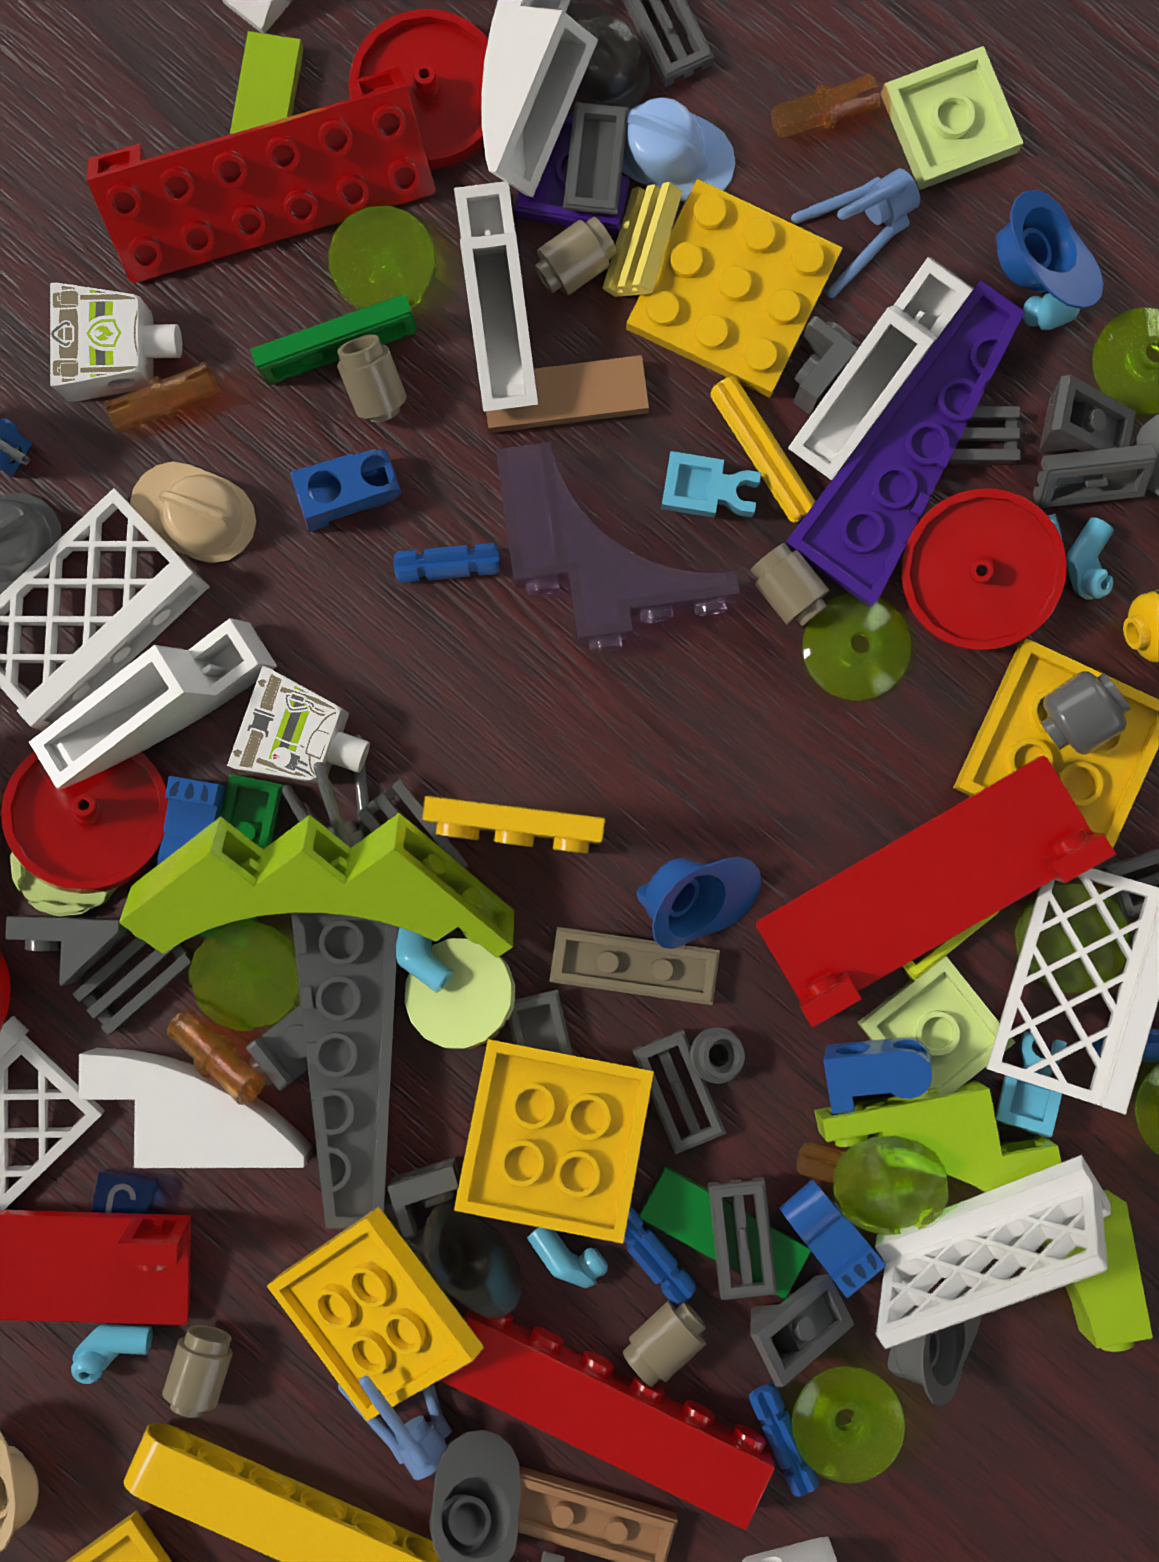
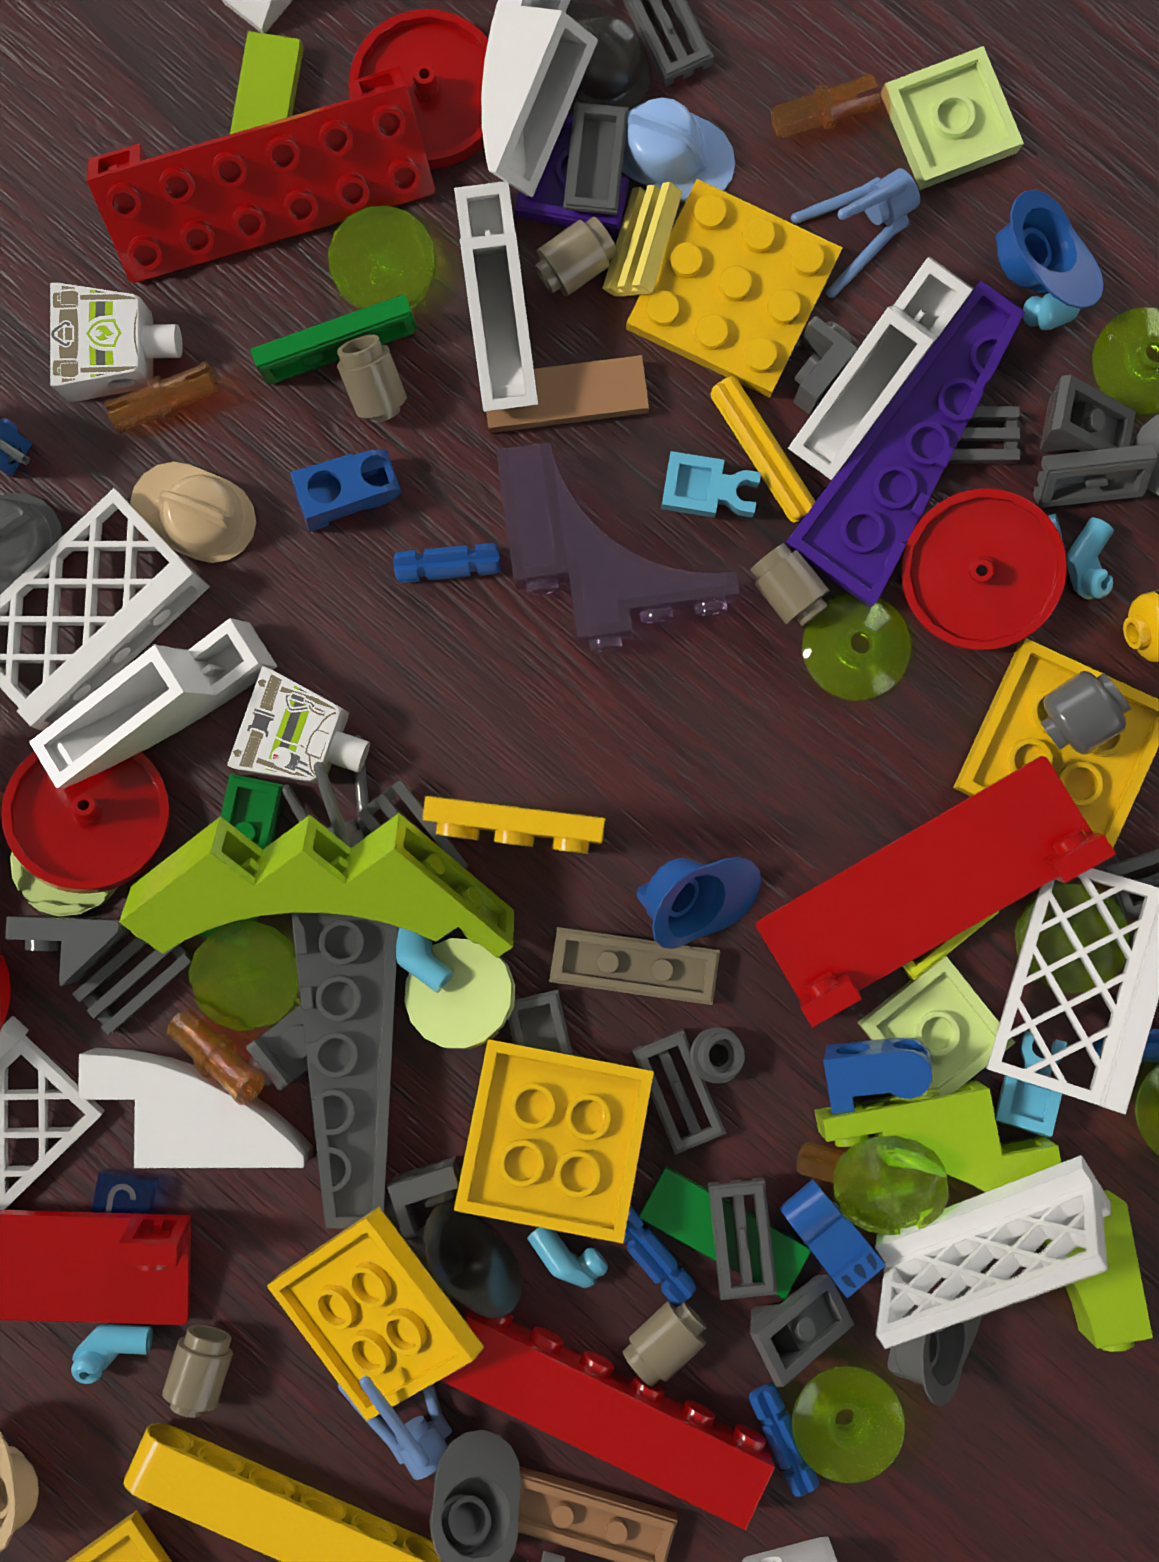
blue leg [158,776,227,865] -> none

